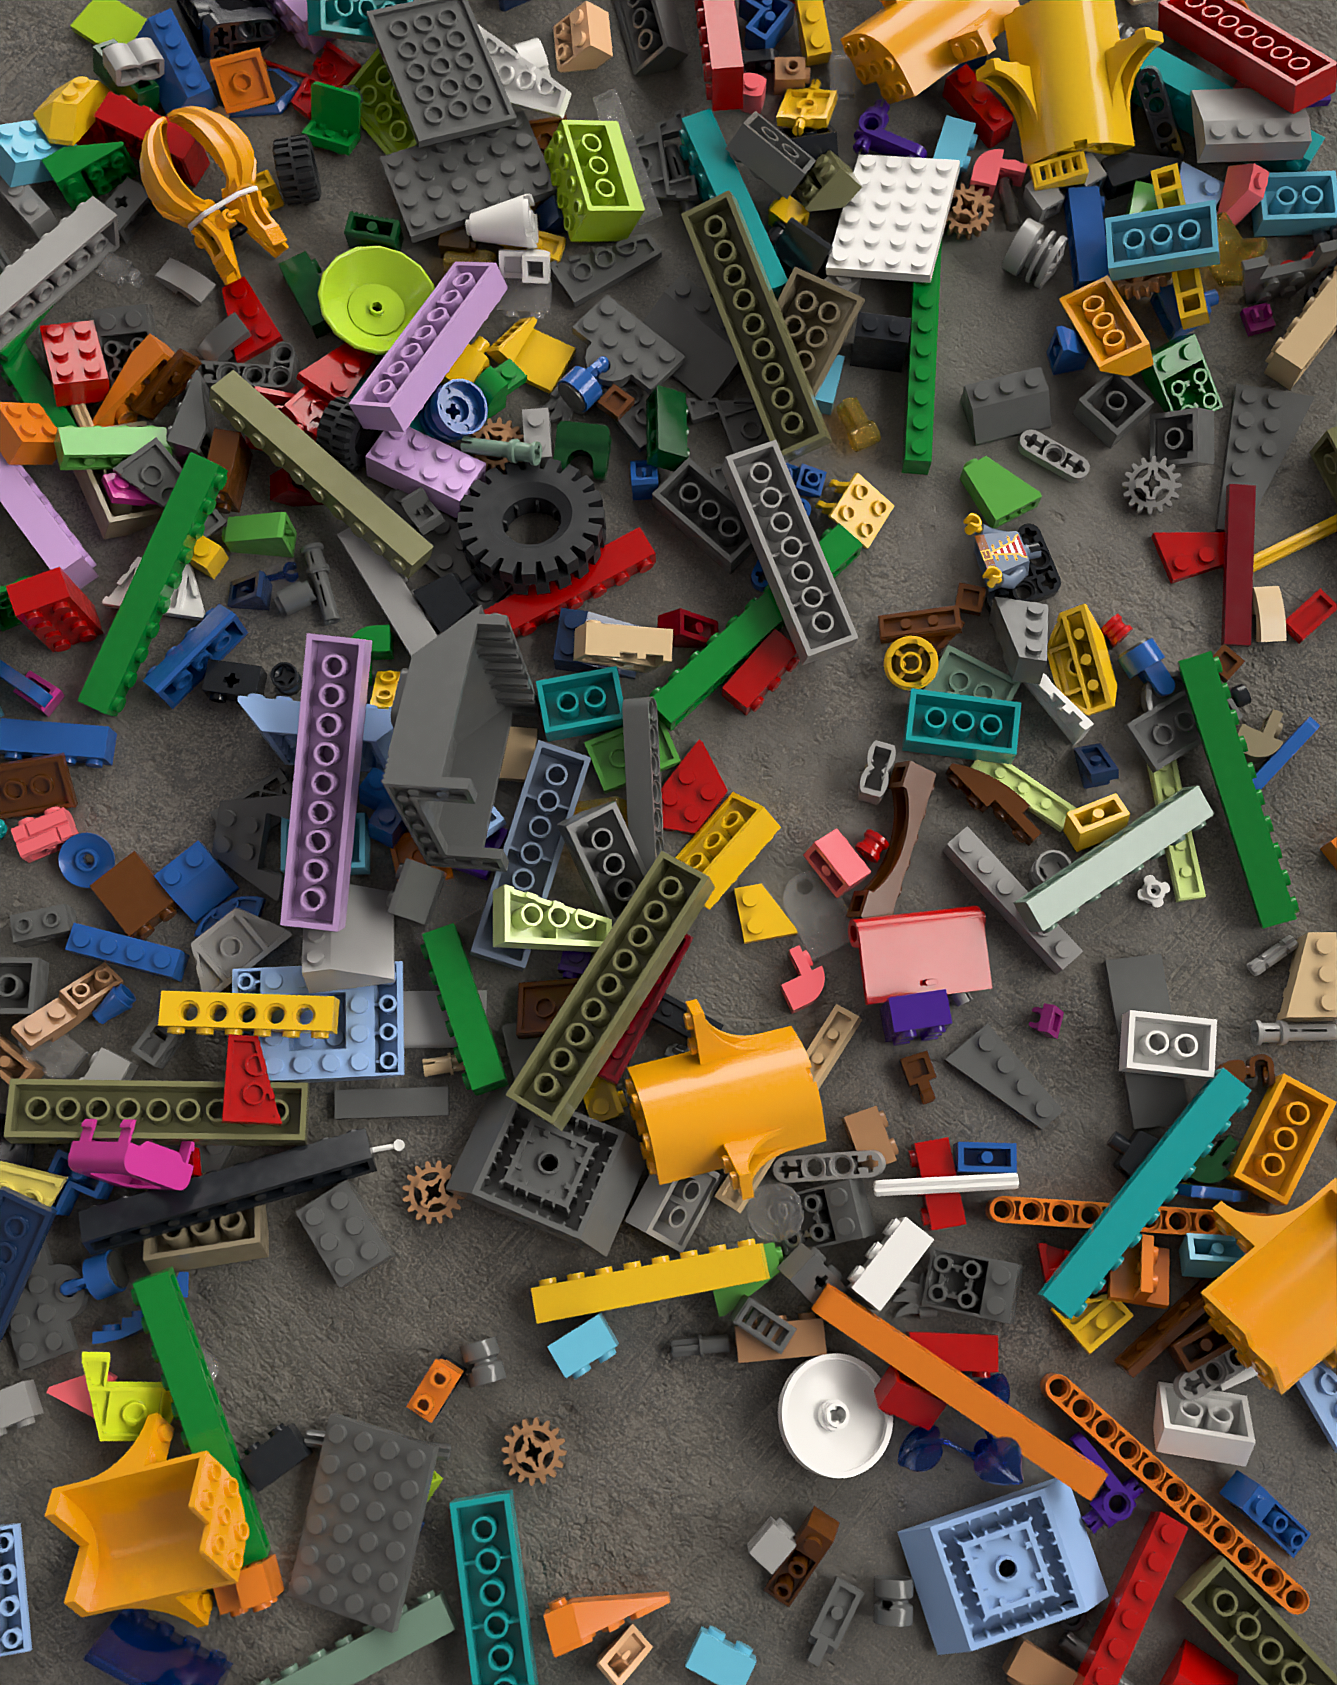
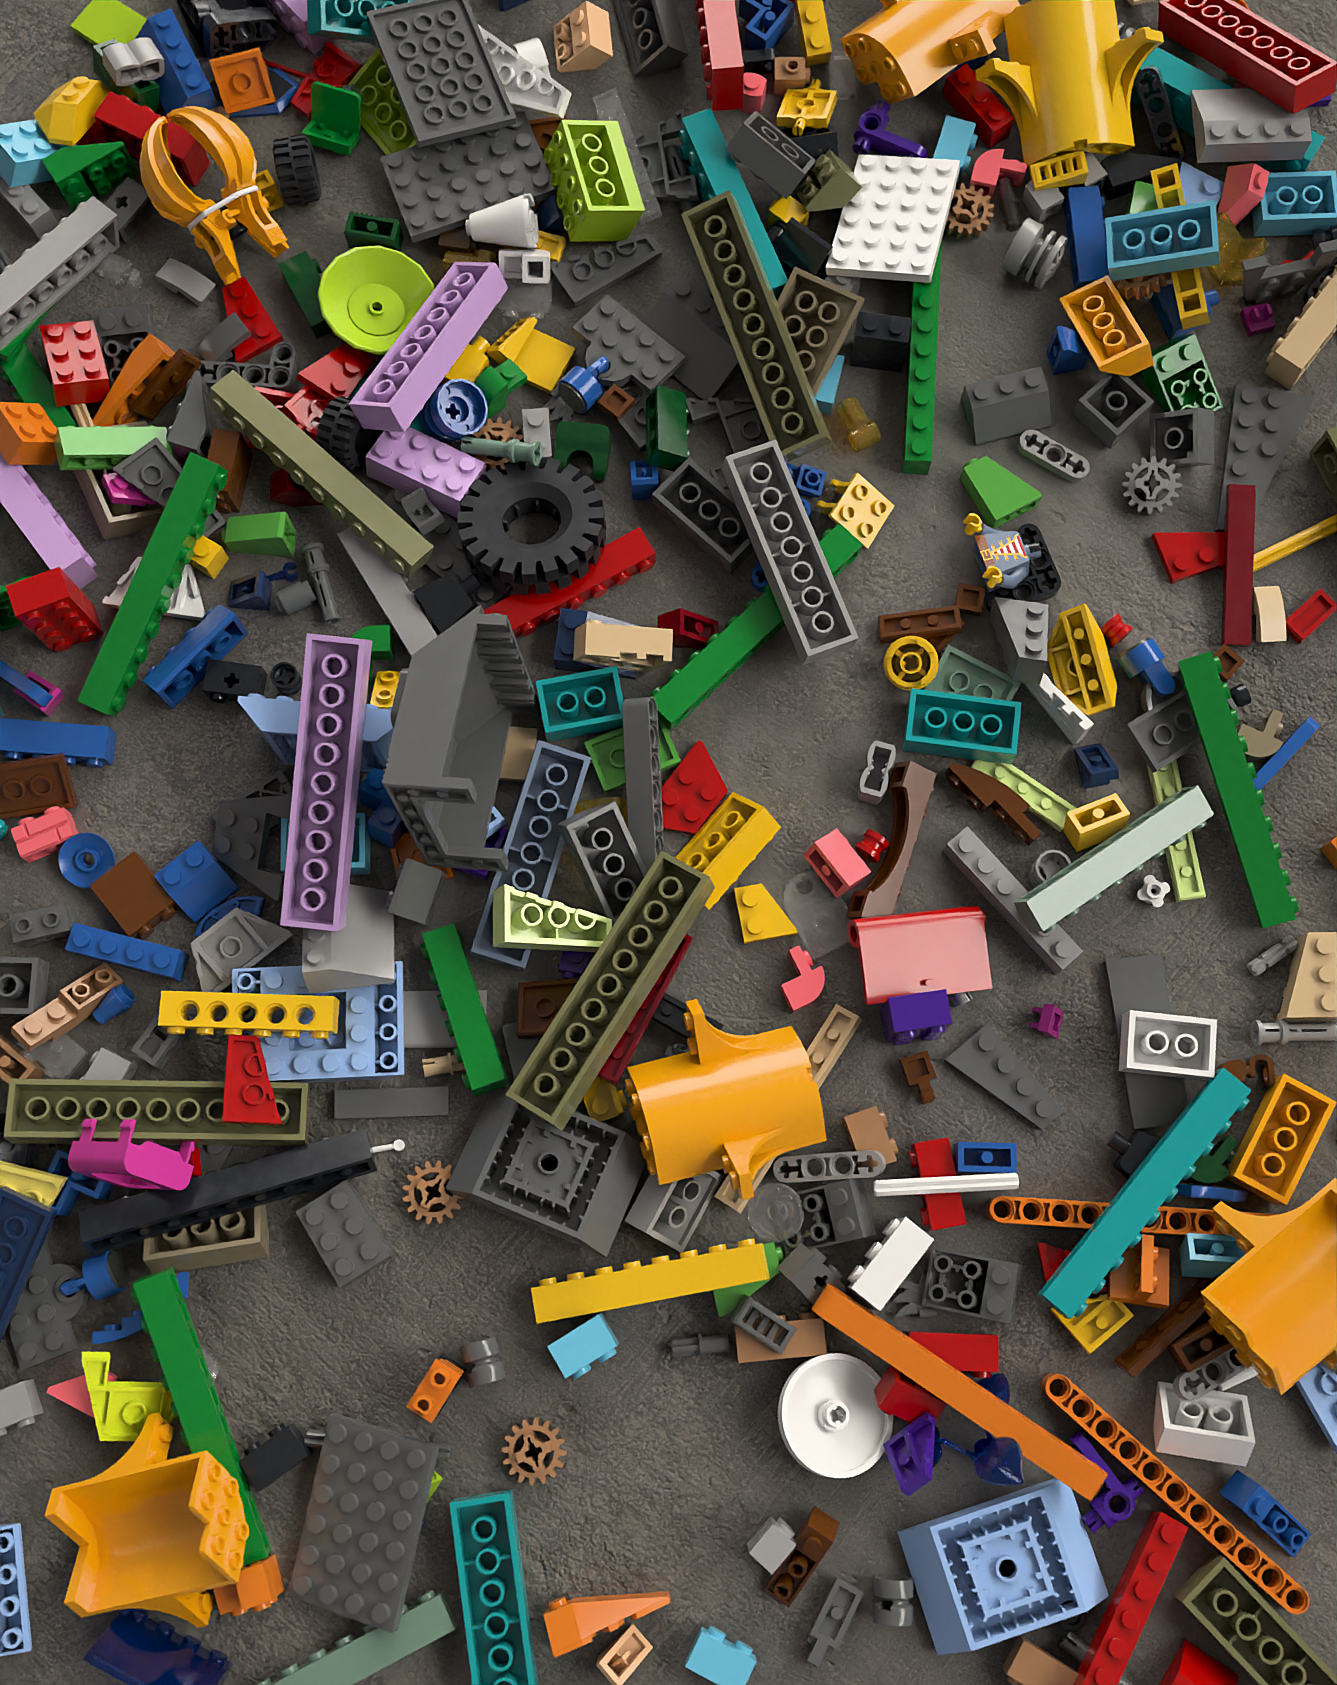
red brick [721,629,800,716] -> none
none -> dark purple wing [883,1411,936,1497]

